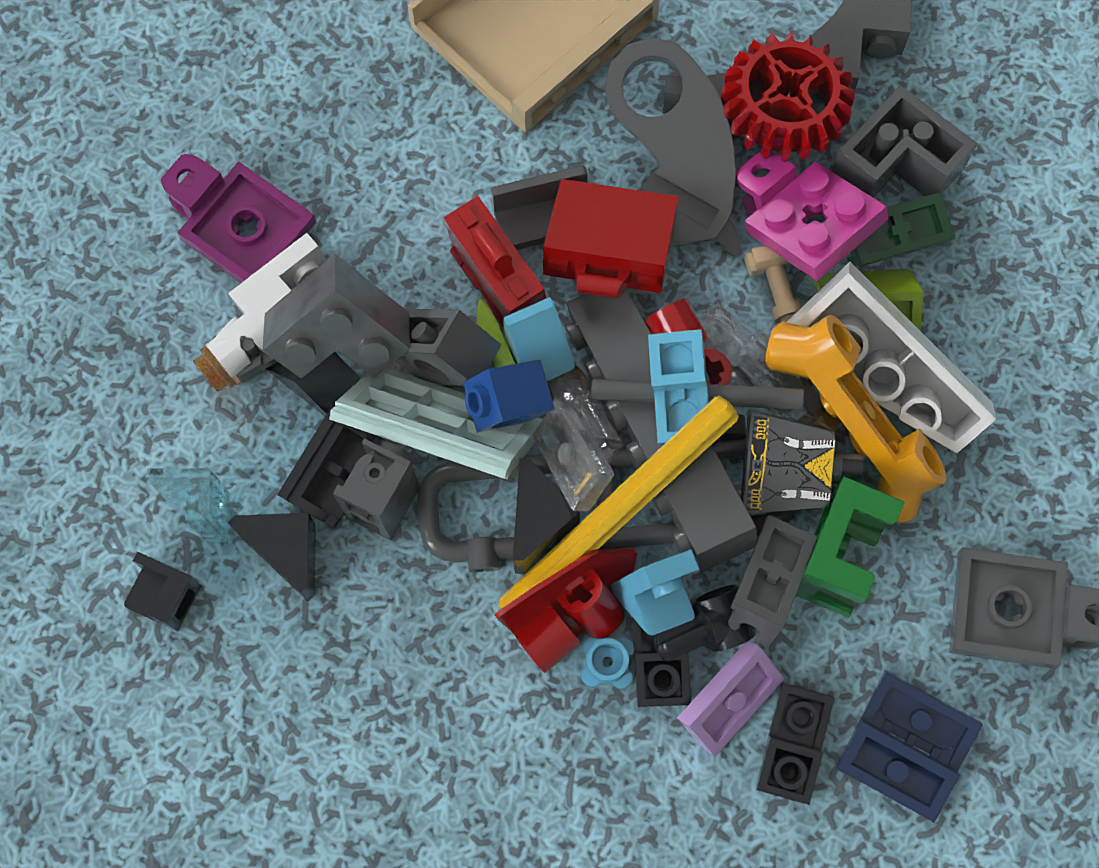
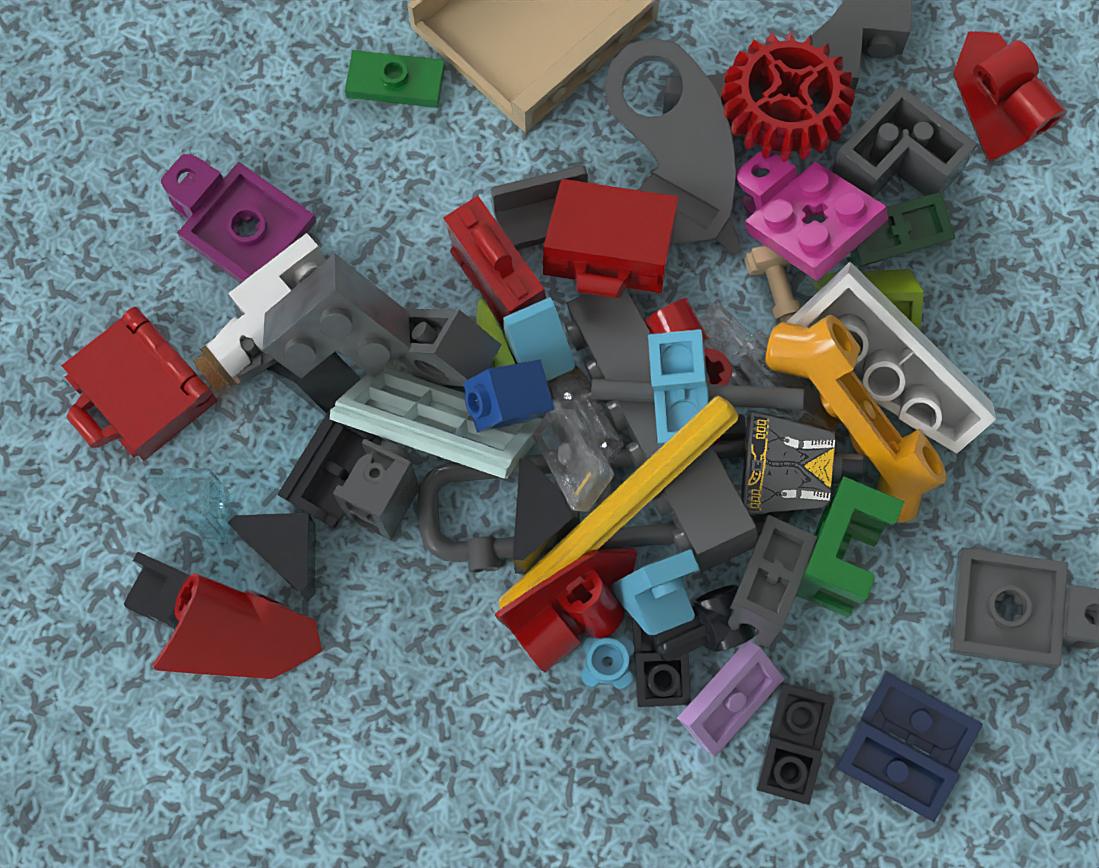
none -> red piece [61,307,218,461]
none -> red panel [152,573,322,679]
none -> green plate [345,50,445,108]
none -> red panel [953,31,1067,162]

